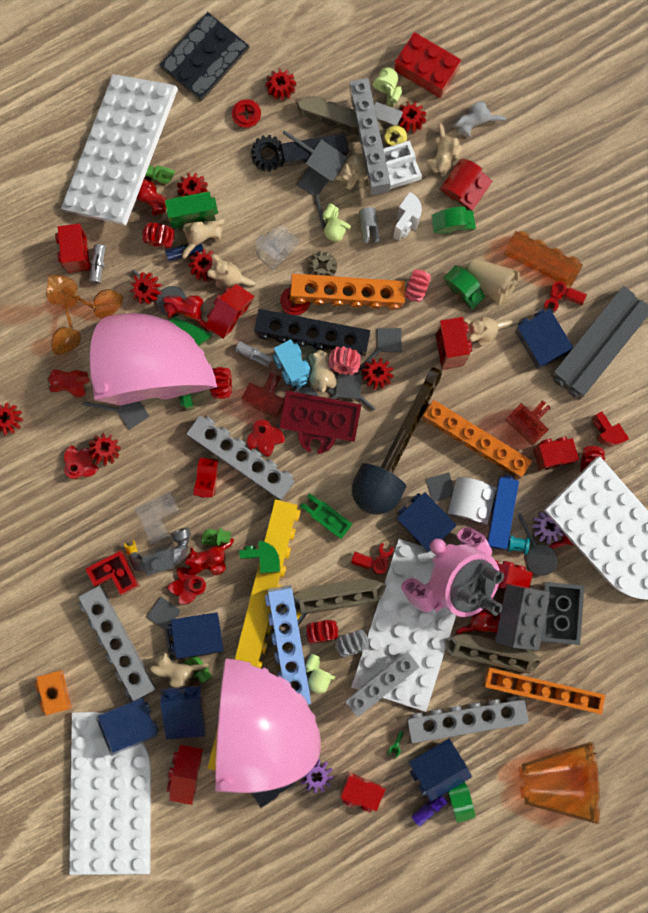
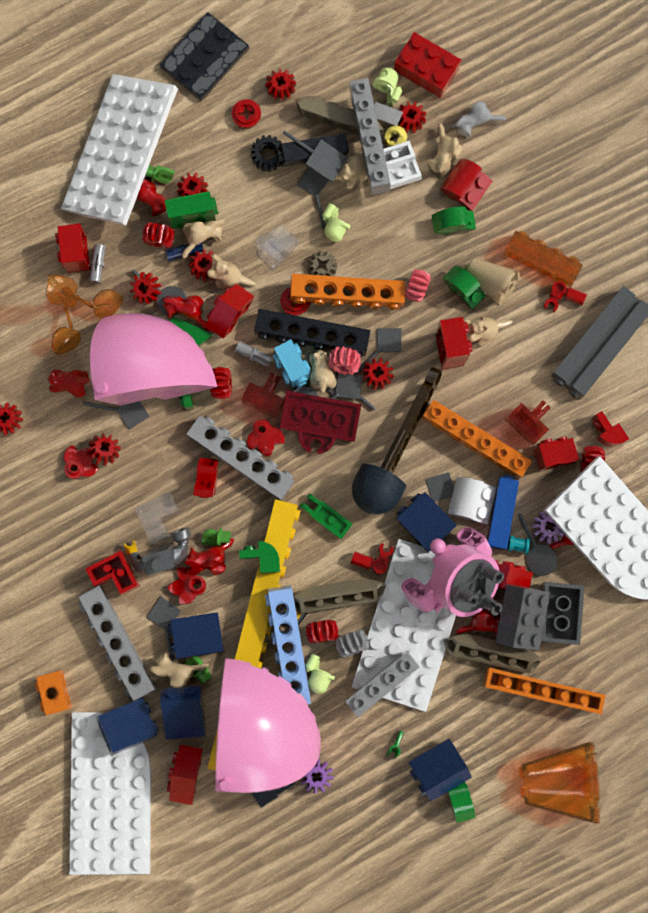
red brick [340,772,386,813] -> none
light grey hinge [359,207,380,243] -> none
white brick [393,192,422,241] -> none
light grey brick [407,696,529,743] -> none
dark purple bar [411,796,447,827] -> none
dark blue brick [515,309,573,370] -> none

